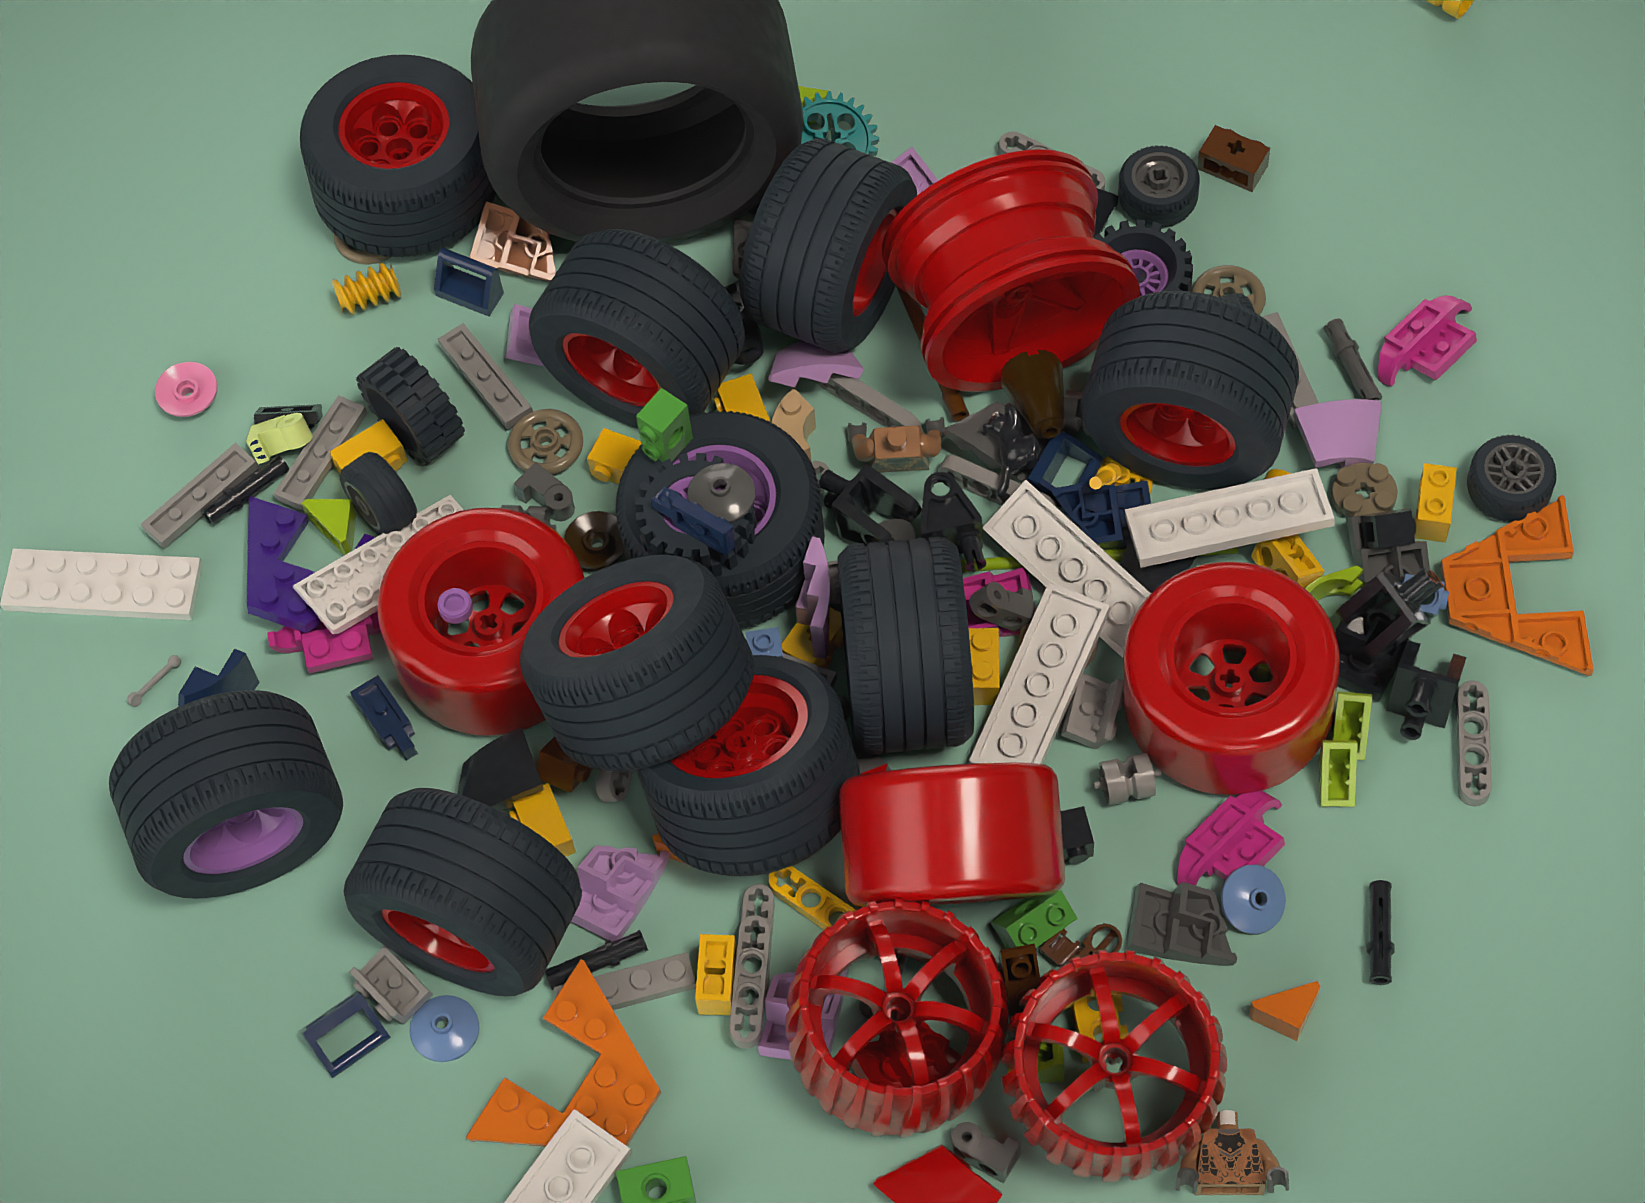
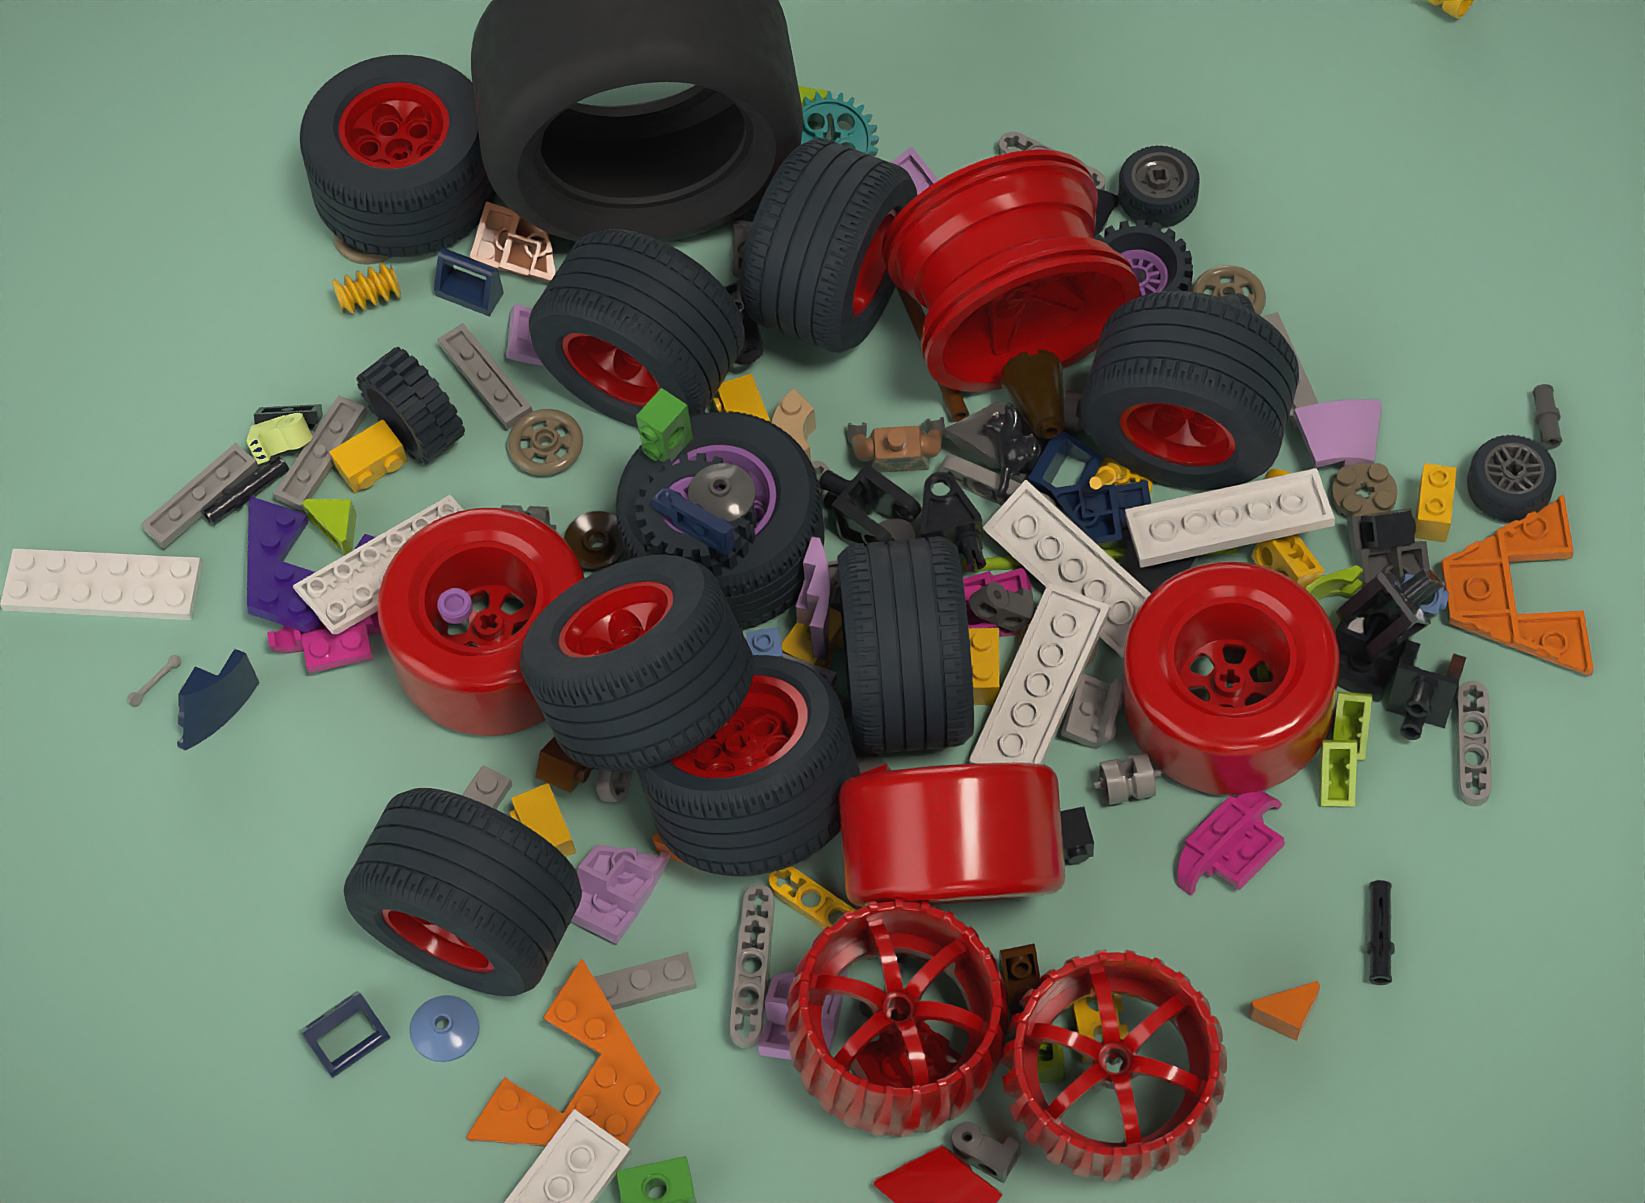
black wheel [109,690,343,899] -> none
bright pink dish [155,362,218,417] -> none
black wheel [340,452,417,535] -> none
light grey bracket [349,945,433,1024] -> none
dark blue hinge [350,675,418,760] -> none
black slope [457,727,544,811] -> none
dark grey leg [514,462,575,522] -> none
black pin [545,930,648,990] -> none
yellow brick [587,428,642,484] -> none
yellow brick [695,934,737,1016] -> none
lavender slope [768,341,864,387] -> none
light grey beam [817,373,921,428] -> none
bright green brick [991,890,1078,949] -> none
reddish brown piece [1039,923,1122,968] -> none
dark grey slope [1127,882,1237,965] -> none
torso [1175,1110,1289,1195] -> none
reddish brown brick [1197,125,1270,192] -> none
medium blue dish [1221,865,1286,934] -> none
dark grey pin [1323,318,1382,400] -> none
dark pink plate [1378,295,1477,387] -> none
none -> dark grey pin [1532,384,1563,449]

